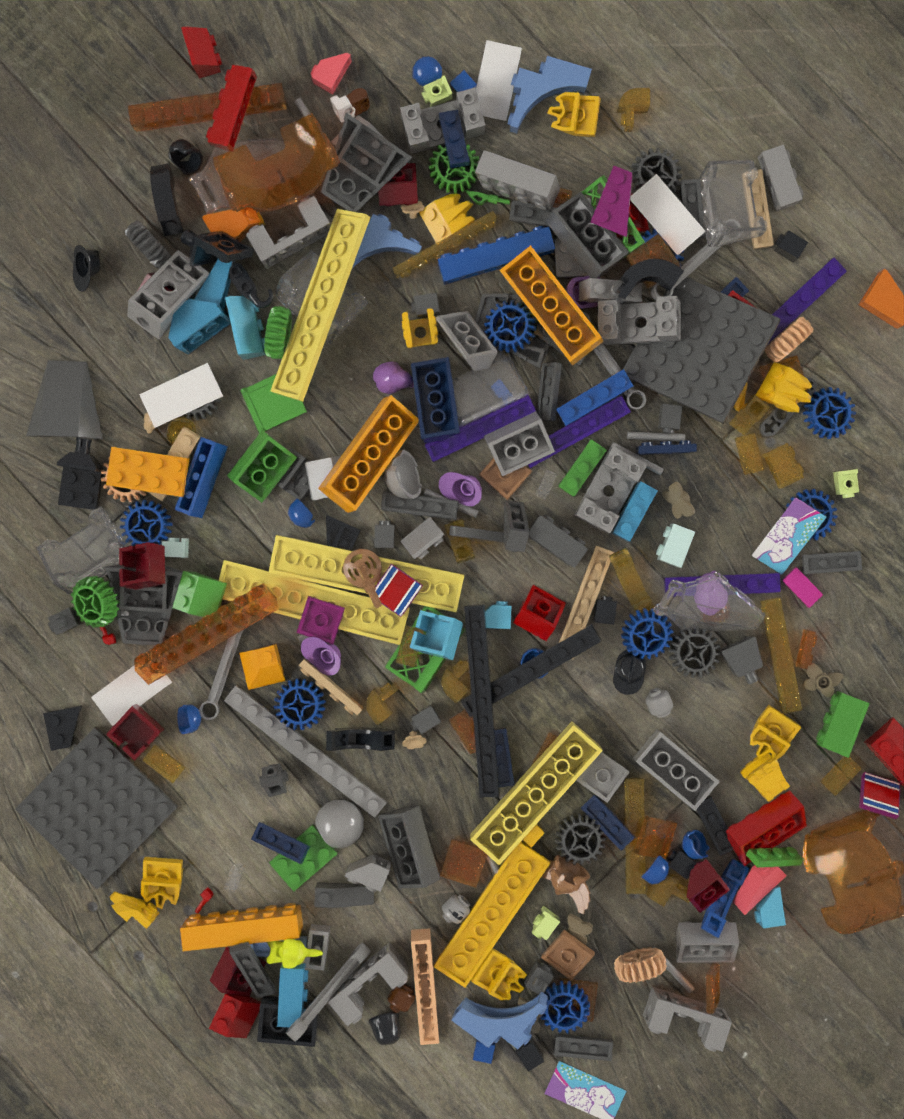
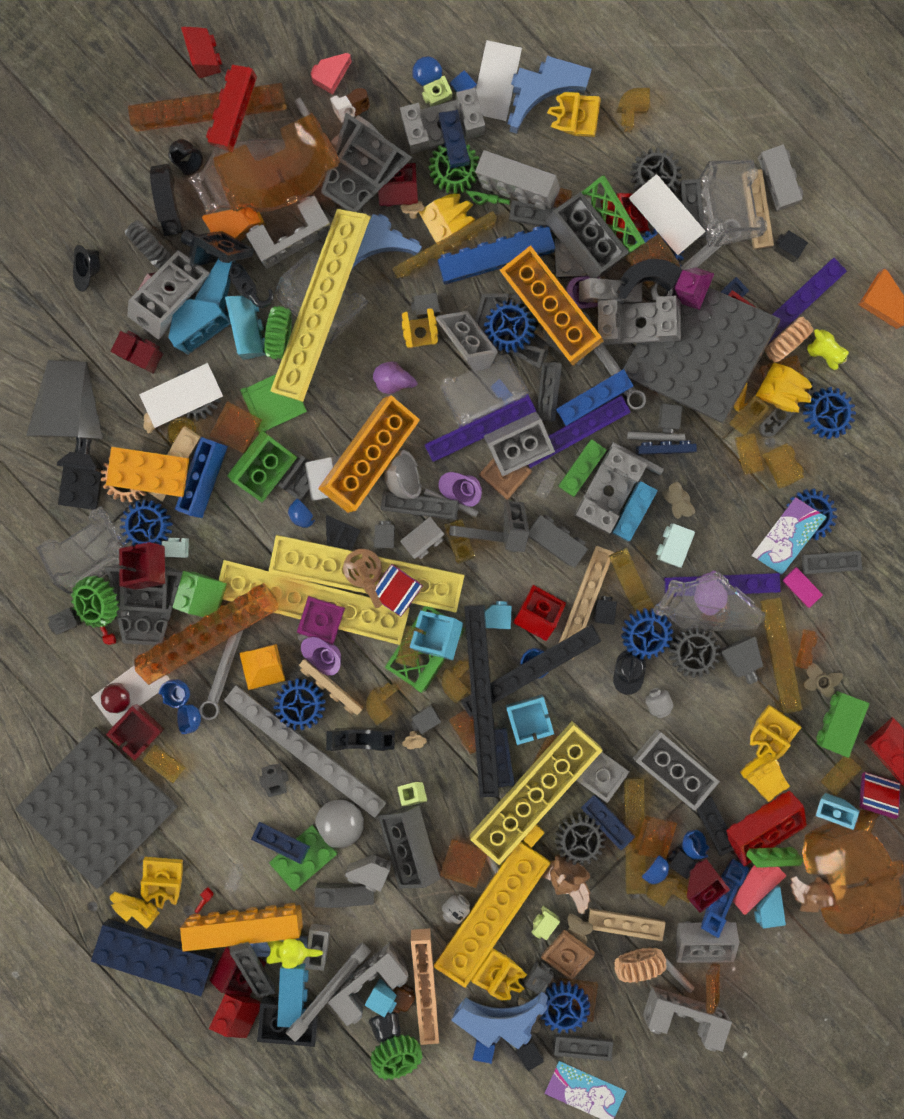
black wing [43,705,82,751] -> none
dark blue slope [411,357,460,443] -> none
magenta wing [591,166,633,237] -> none
yellowish green brick [833,469,859,498] -> none
none -> dark blue brick [91,919,217,997]
none -> dark red hair [101,683,130,714]
none -> dark red piece [110,330,164,374]
none -> blue hair [159,679,190,708]
none -> clear orange plate [210,401,262,453]
none -> medium azure slope [365,979,397,1018]
none -> bright green gear [370,1035,423,1080]
none -> yellowish green brick [398,782,427,806]
none -> medium azure piece [506,695,554,745]
none -> tan plate [587,908,666,941]
none -> magenta slope [675,267,714,310]
none -> medium nougat helmet [790,875,847,912]
none -> neon yellow animal [807,329,849,370]
none -> medium azure slope [816,793,860,830]

